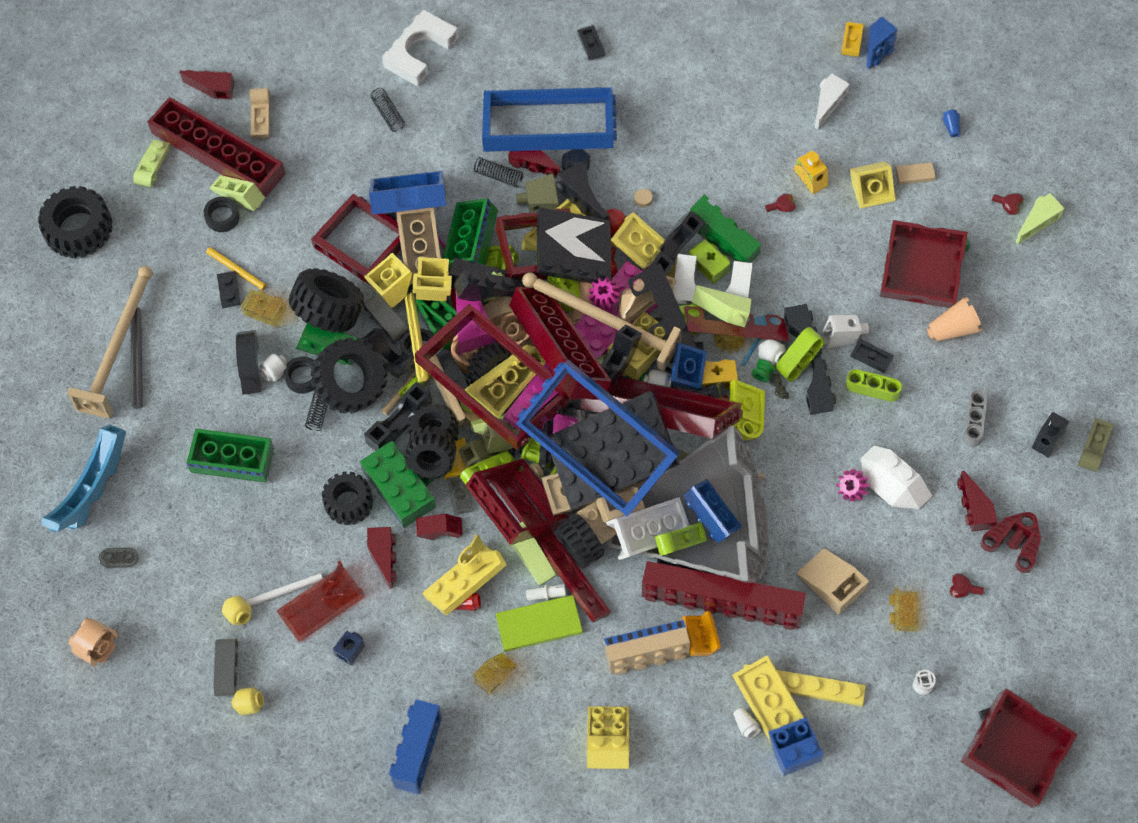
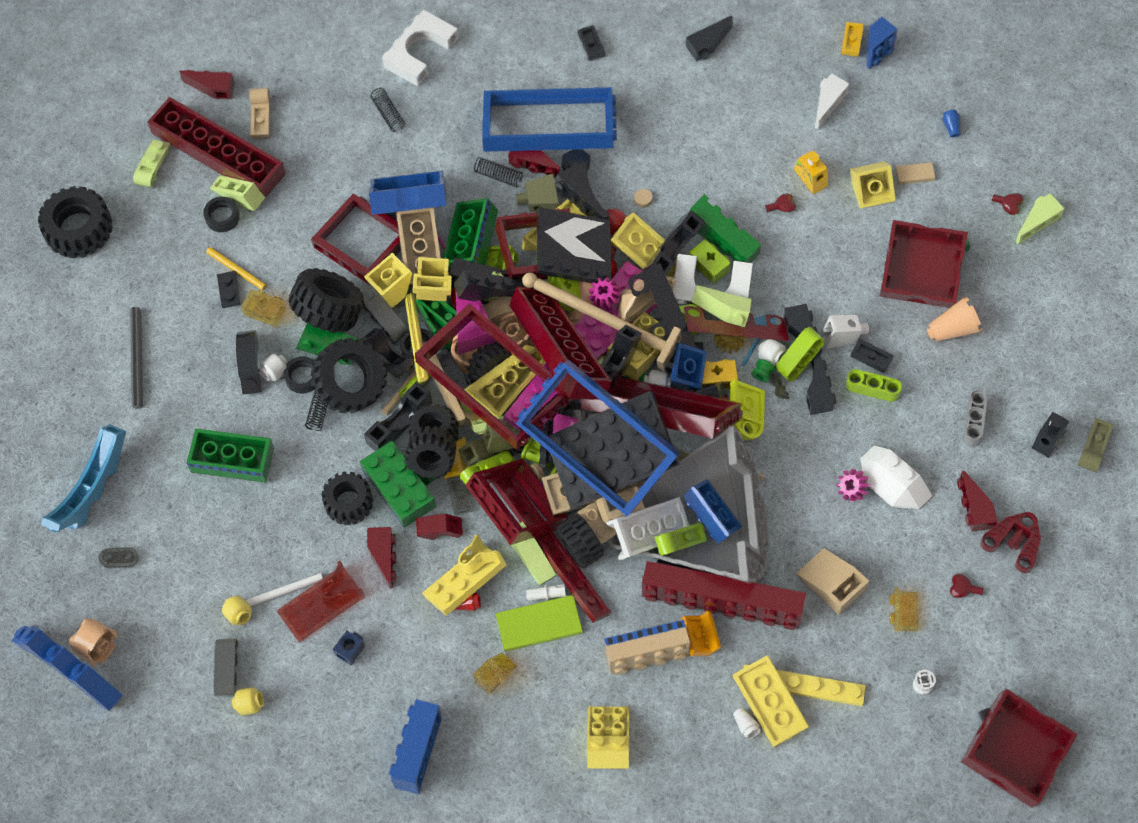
tan piece [67,266,153,419] -> none
blue slope [768,717,824,776] -> none
none -> blue arch [11,625,123,711]
none -> black slope [686,15,733,62]

